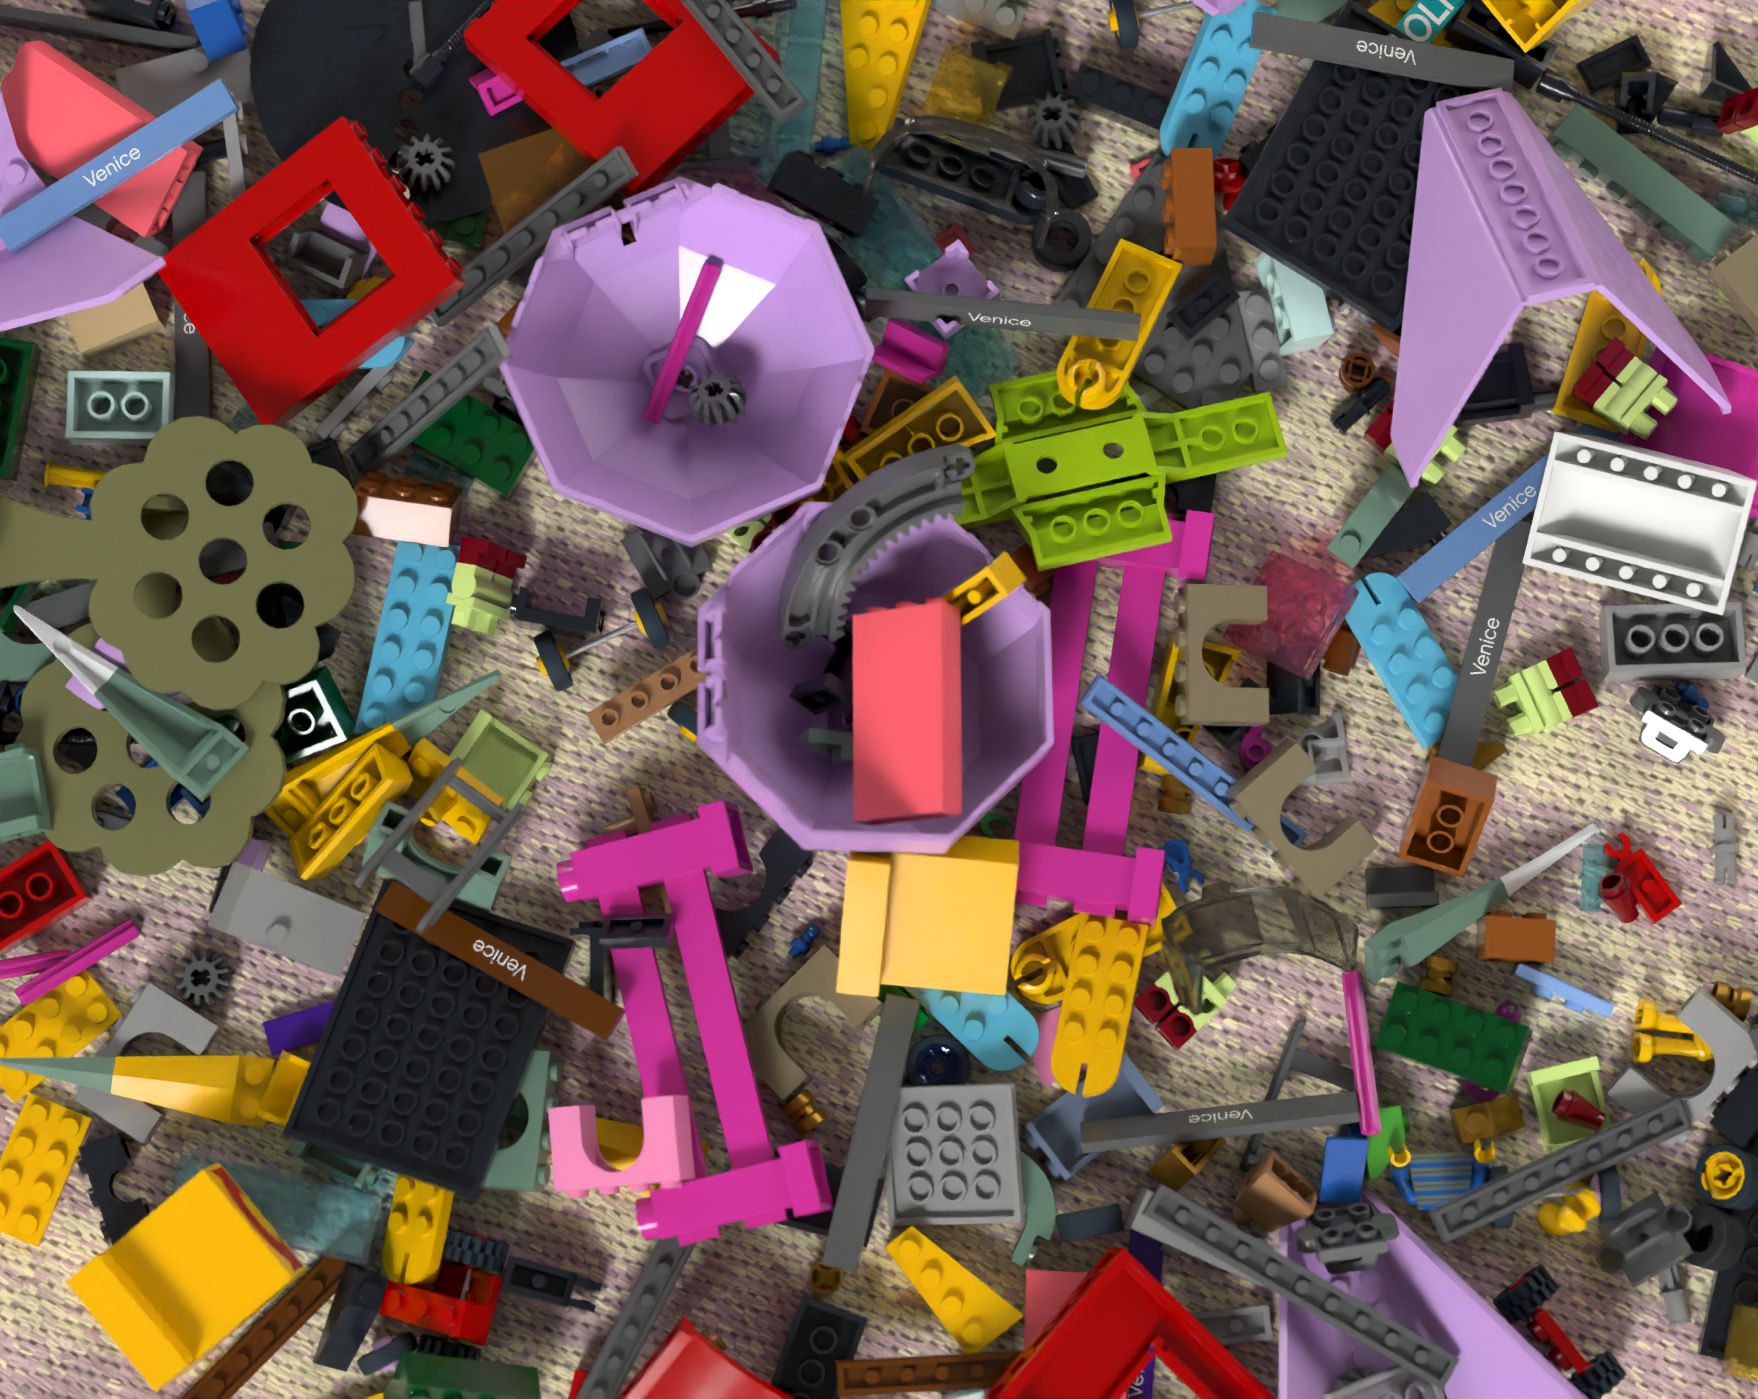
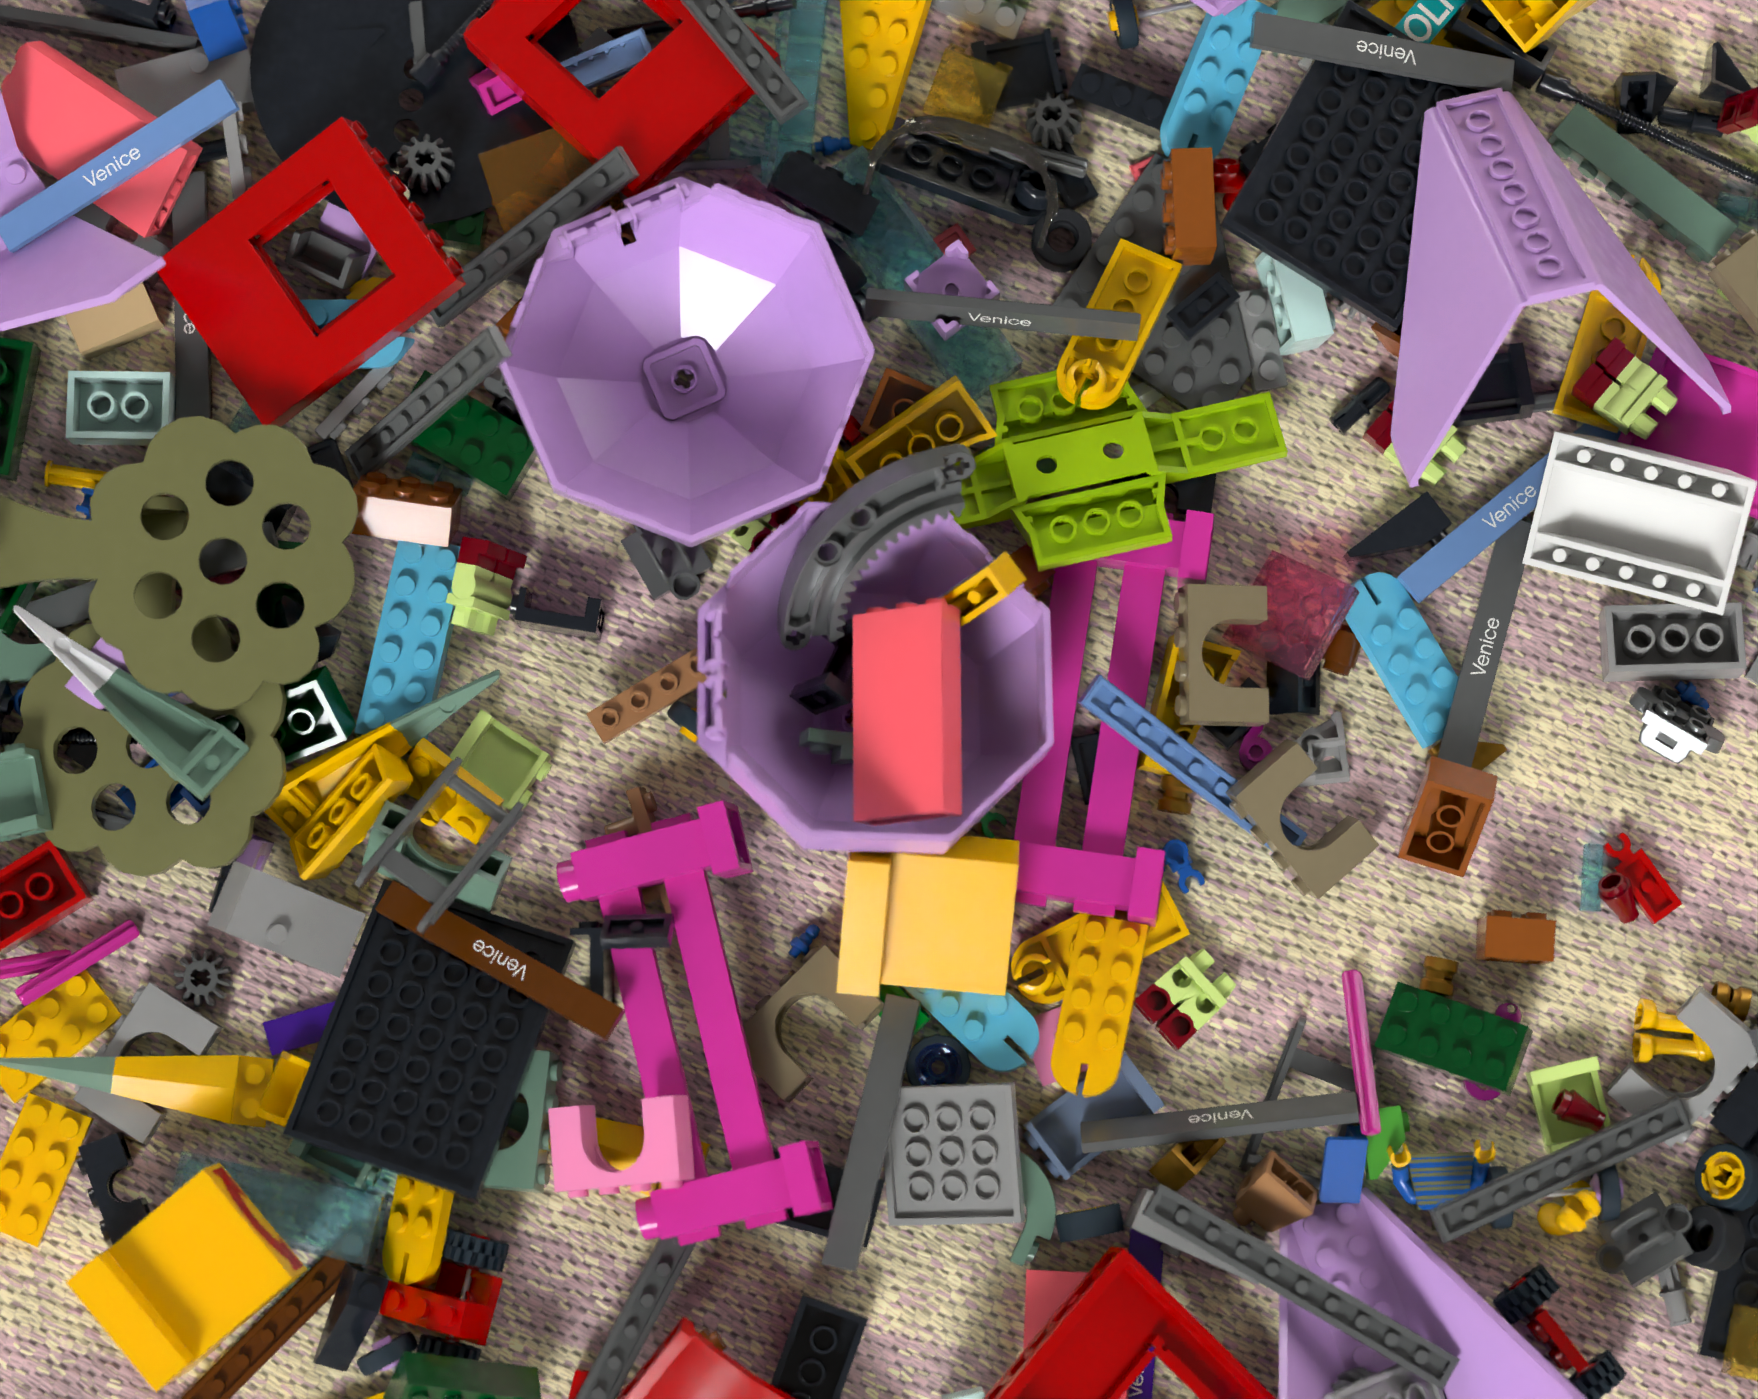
black hinge [500,1255,602,1313] -> none
black axle [533,587,670,692] -> none
dark pink axle [643,263,721,424] -> none
dark grey gear [688,371,747,429] -> none
black arch [715,827,813,961] -> none
pearl gold wheel [780,1089,828,1137] -> none
pearl gold wheel [809,1260,844,1294] -> none
reddish brown tile [836,1350,1024,1397] -> none
dark pink panel [871,318,950,384] -> none
yellow wedge [885,1226,1024,1353] -> none
clear smoke piece [1160,881,1359,1016] -> none
light grey plate [1190,1304,1273,1345] -> none
dark grey piece [1294,1202,1400,1274] -> none
sand green arch [1326,462,1420,569] -> none
reddish brown wheel [1338,353,1375,391] -> none
sand green plate [1364,823,1600,984] -> none
dark grey panel [1365,866,1439,910] -> none
pearl gold slope [1449,1093,1525,1144] -> none
yellowish green hips [1491,647,1599,737] -> none
light blue plate [1510,962,1614,1018] -> none
black tile [1576,34,1652,95] -> none
light grey pin [1711,814,1739,885] -> none

